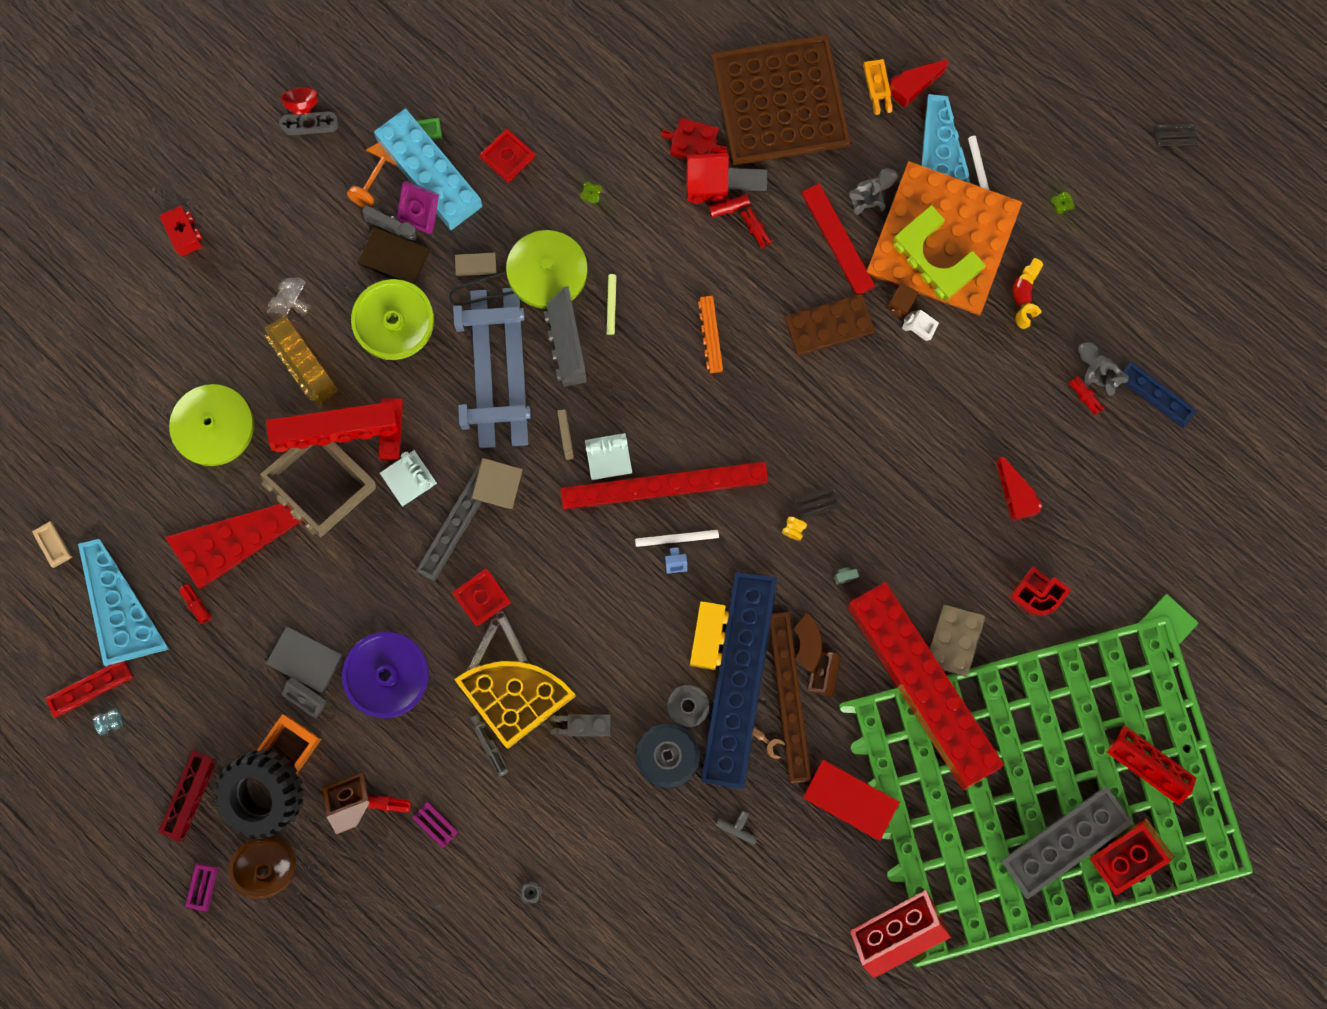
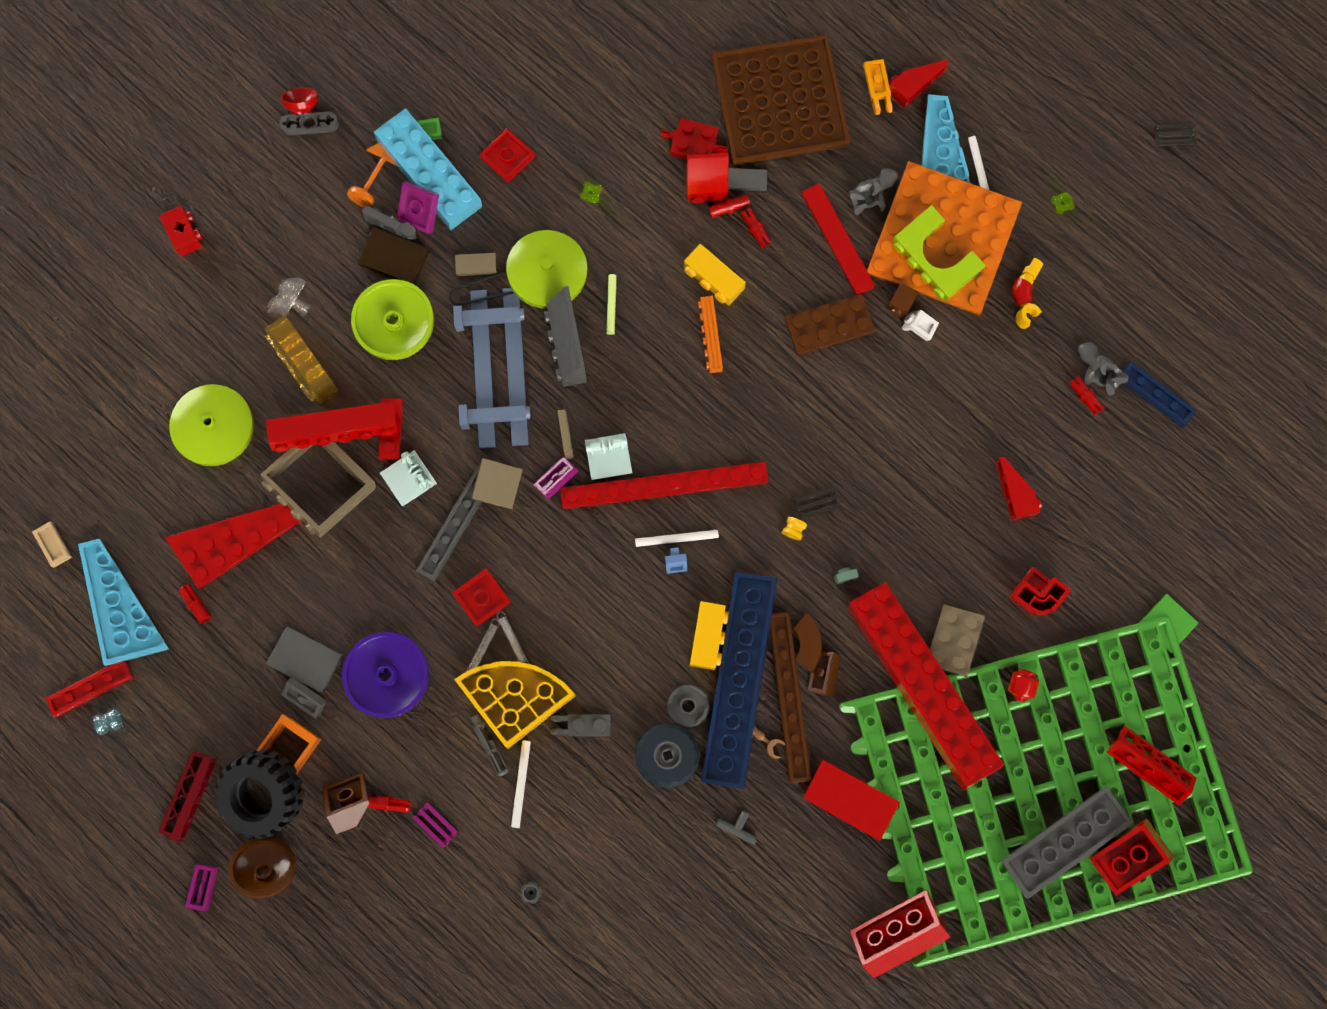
none -> white bar [511,741,531,828]
none -> magenta tile [534,457,578,499]
none -> yellow brick [684,244,746,306]
none -> red head [1008,669,1039,702]

